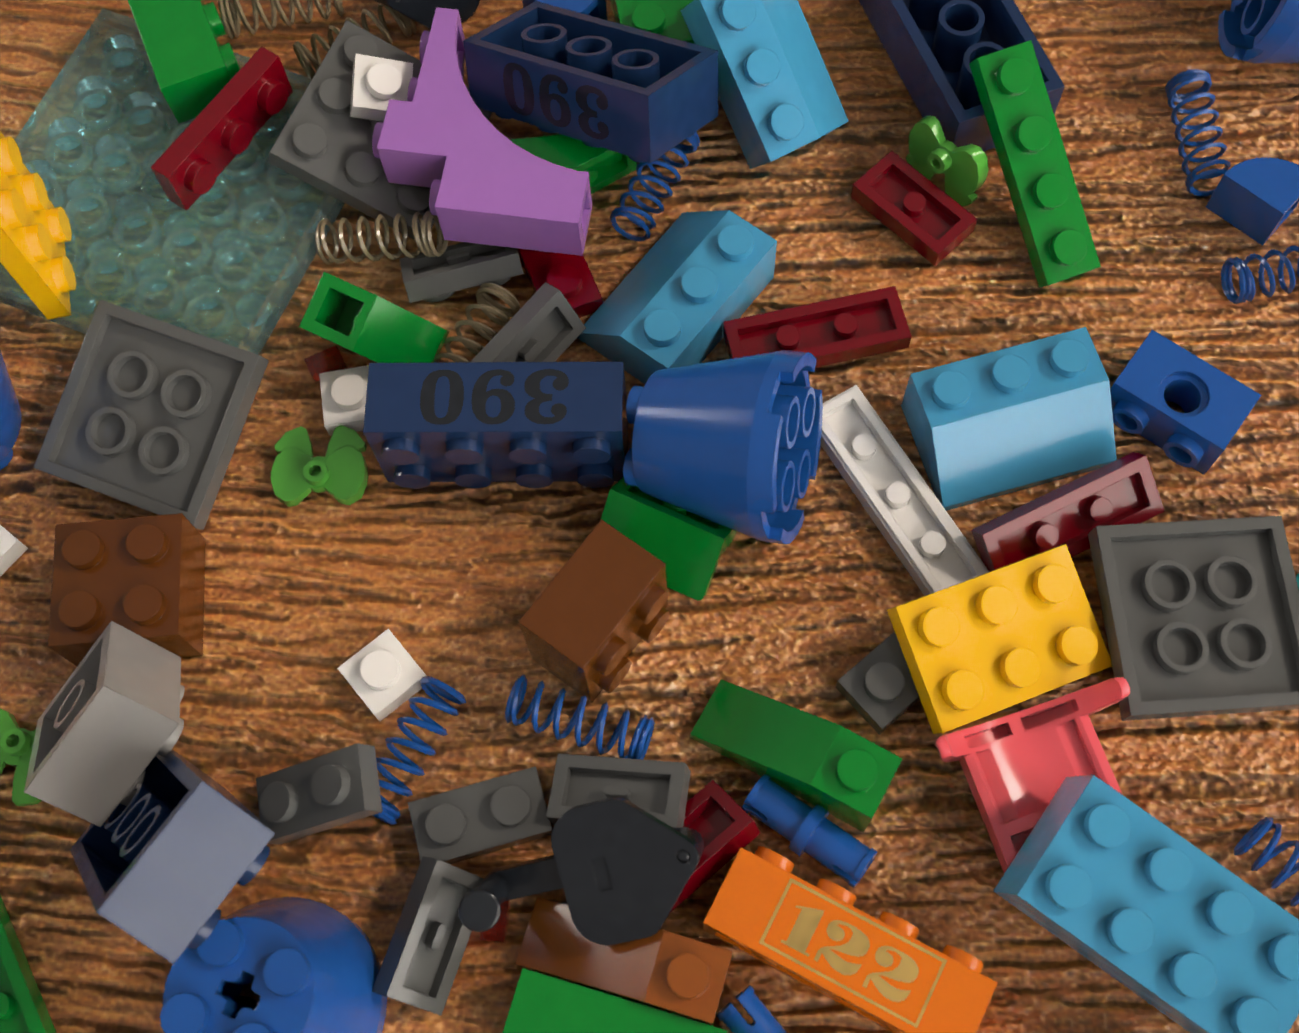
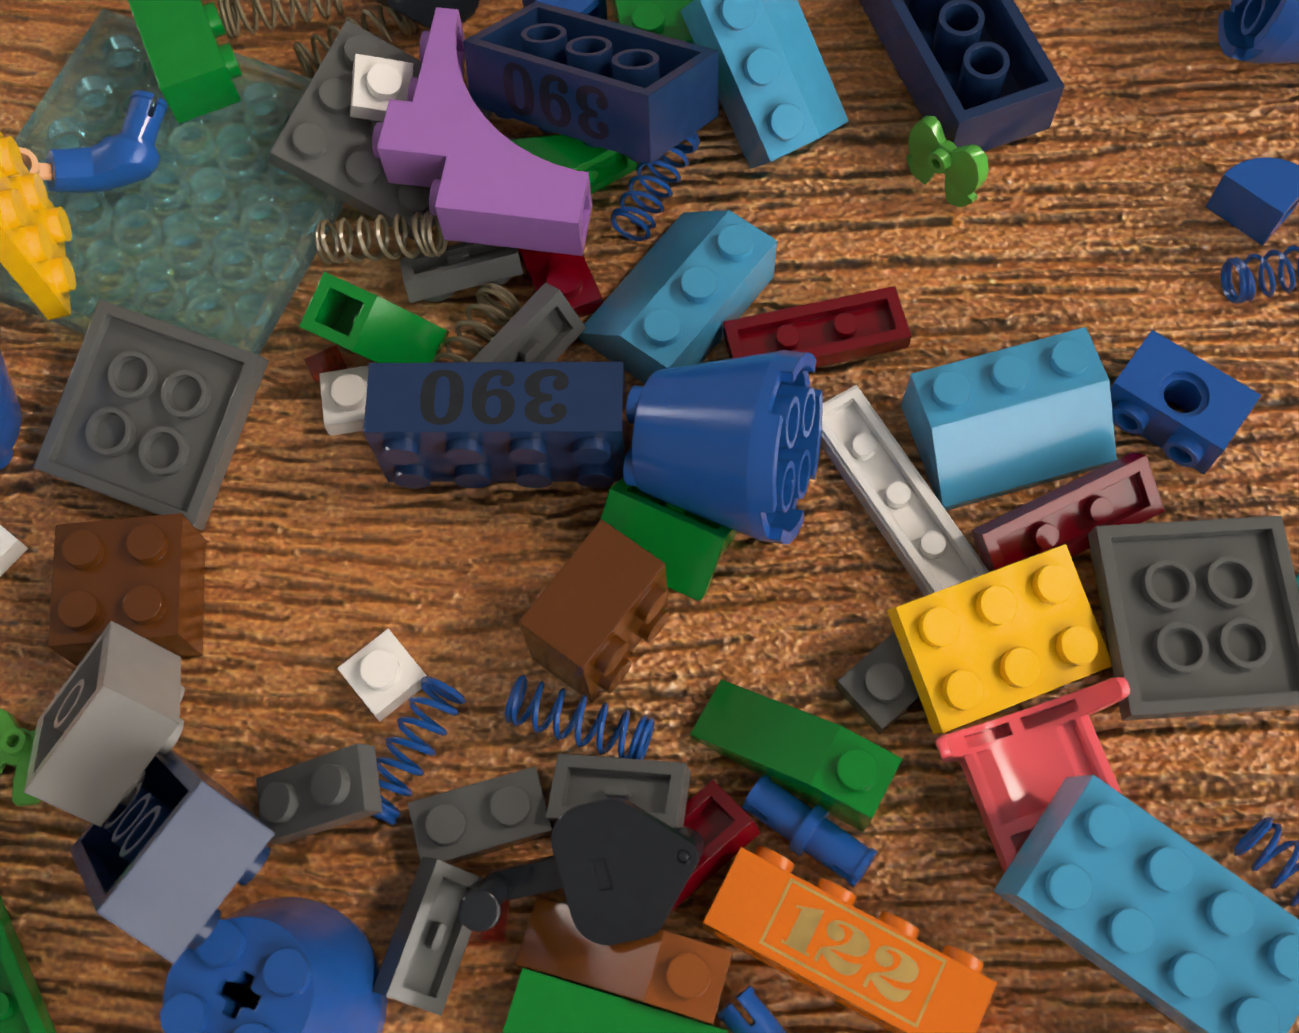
dark red plate [150,46,293,211] -> none
bright green piece [271,425,368,507] -> none
dark red plate [851,150,977,266] -> none
green plate [969,40,1101,288] -> none
blue piece [1165,69,1231,196] -> none
none -> blue arm [19,90,168,193]

